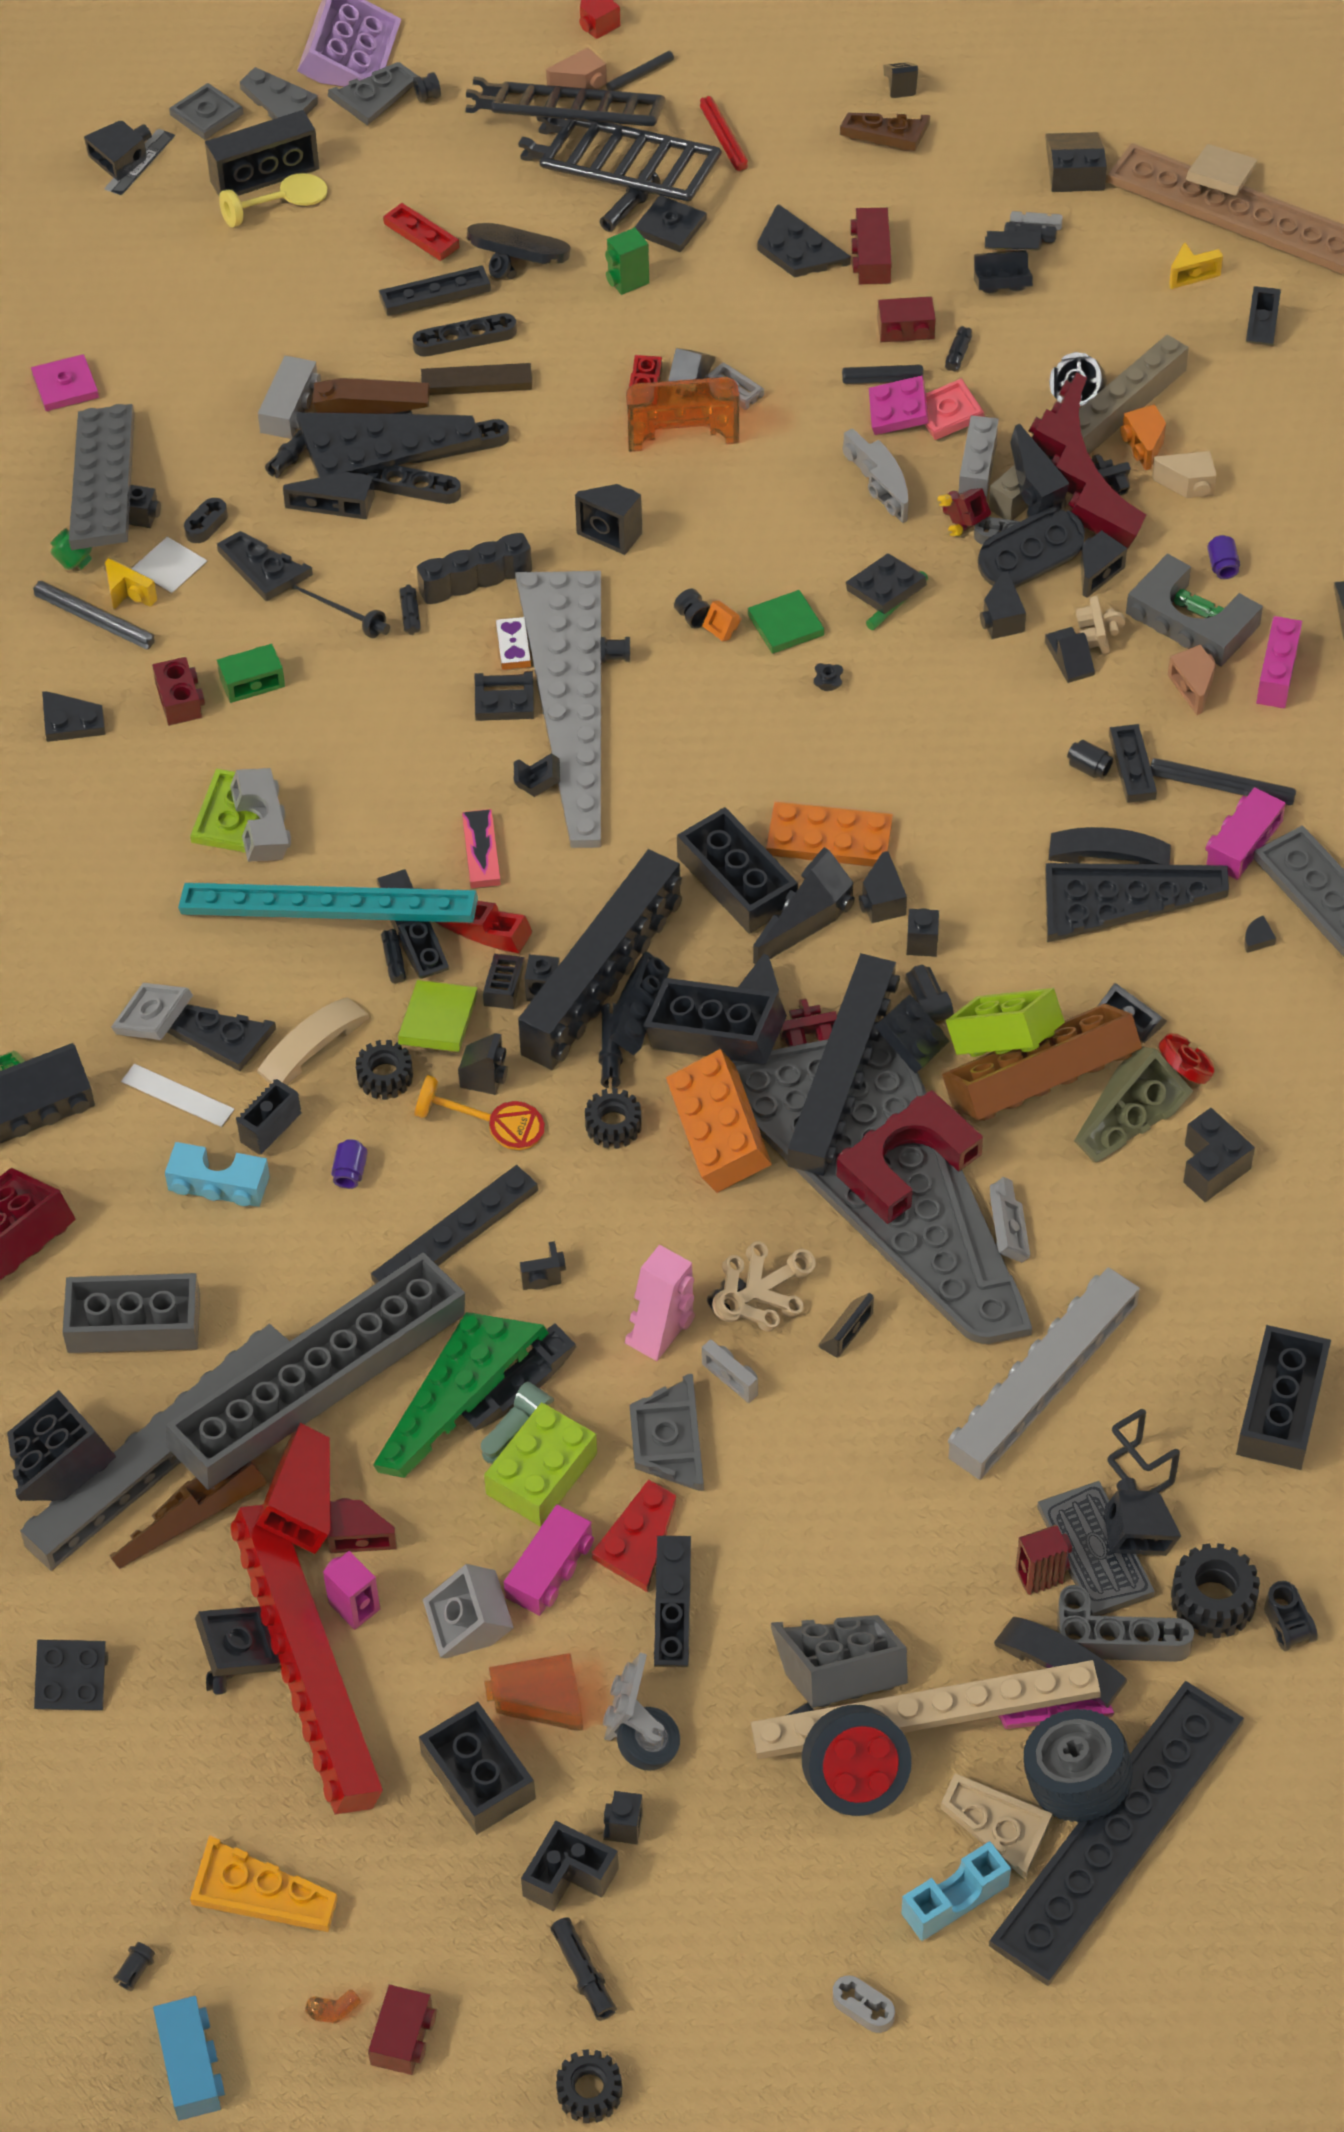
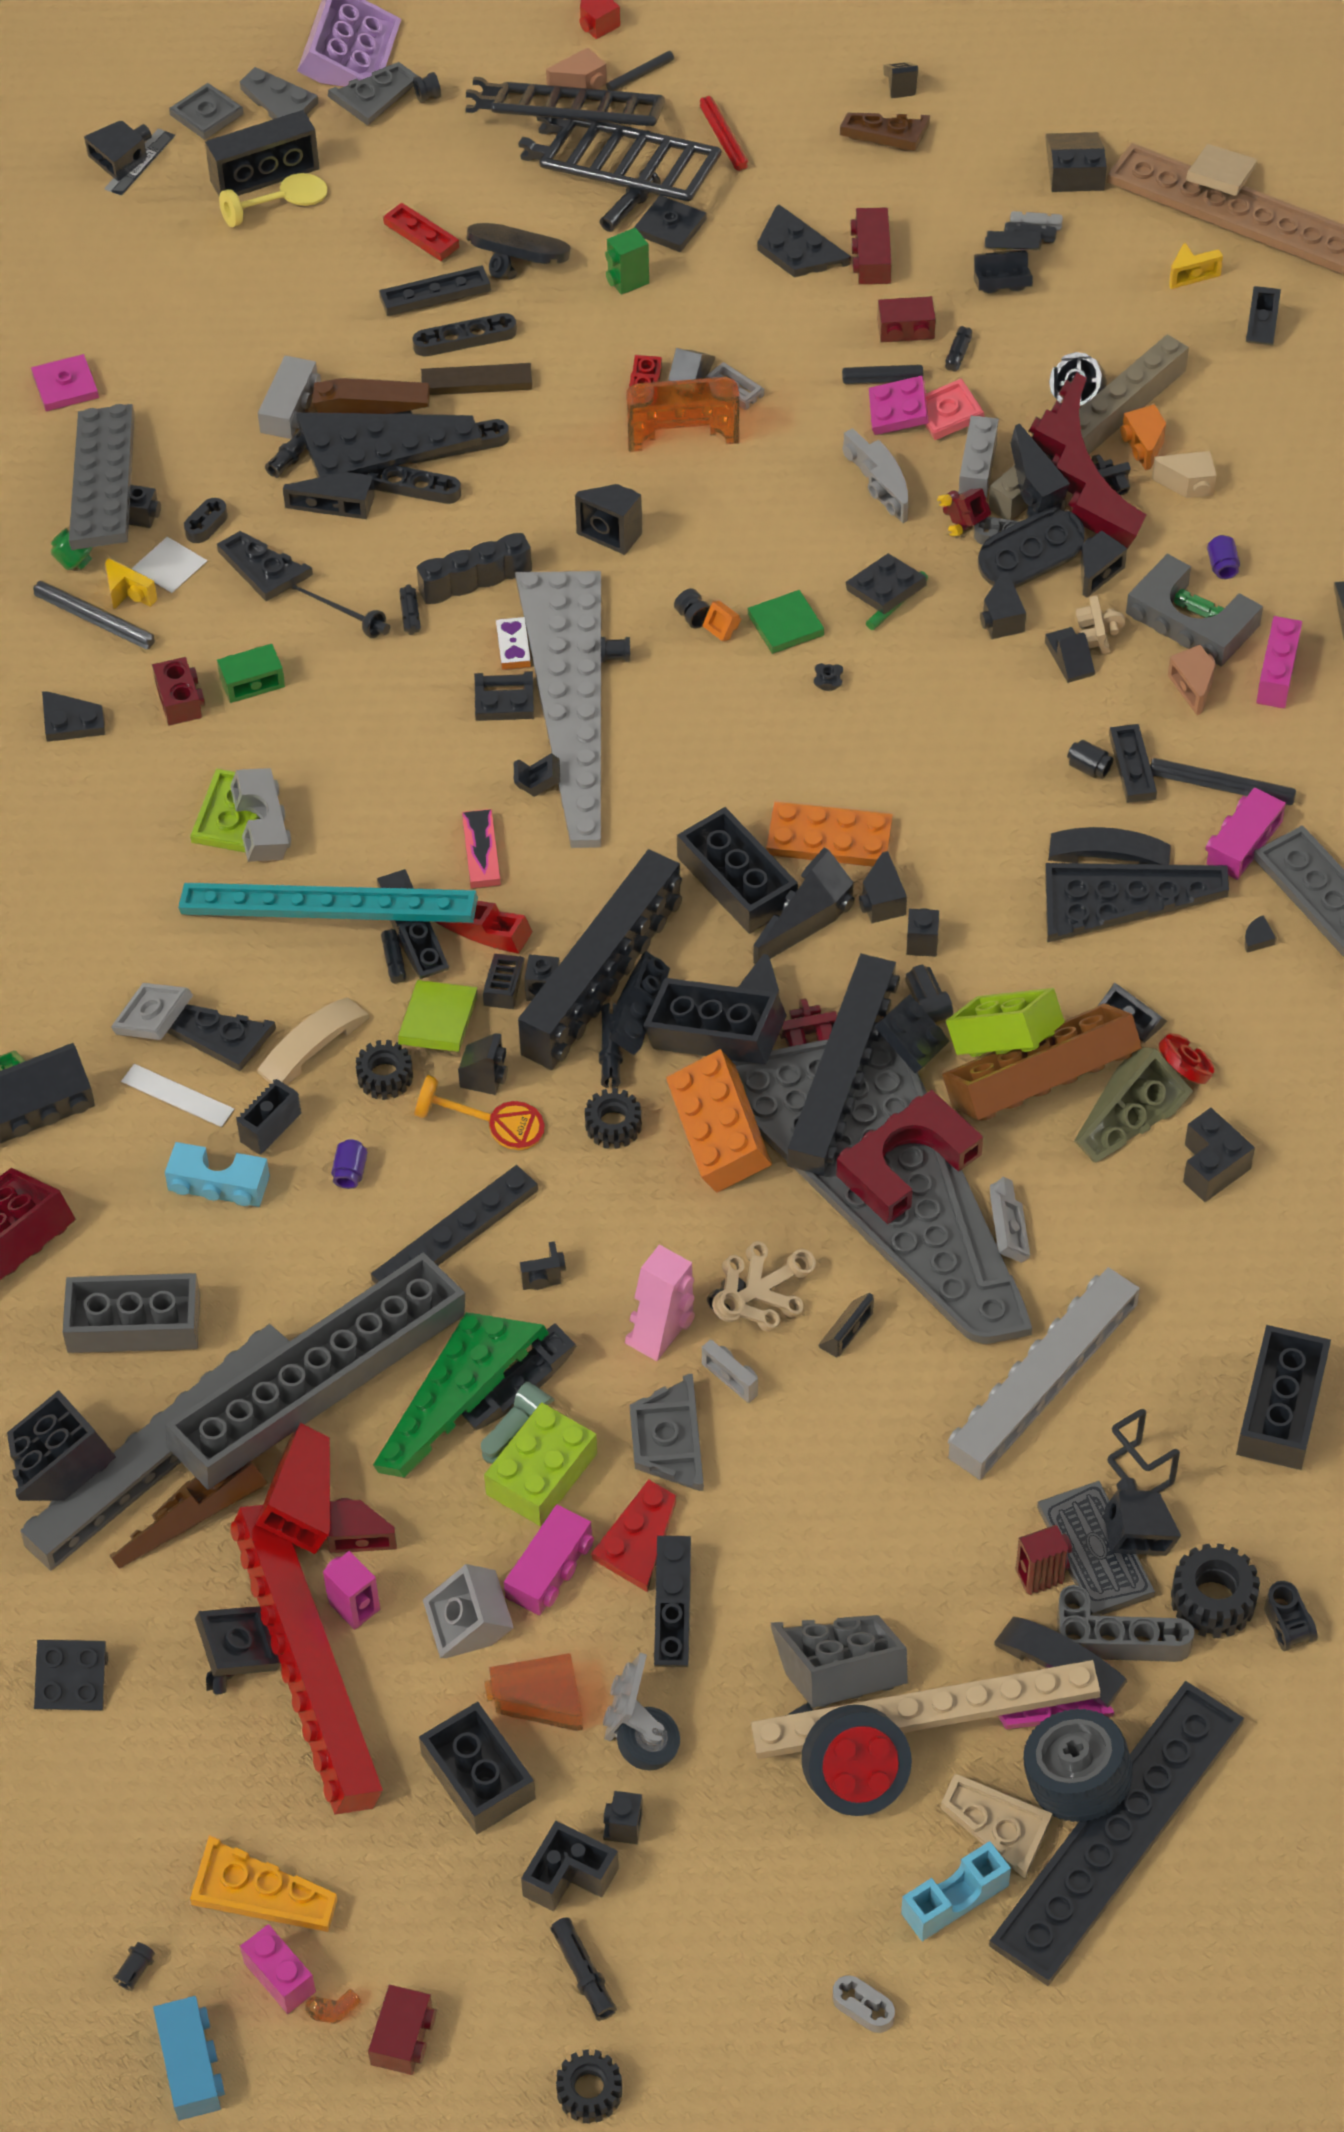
none -> dark pink brick [240,1924,316,2014]

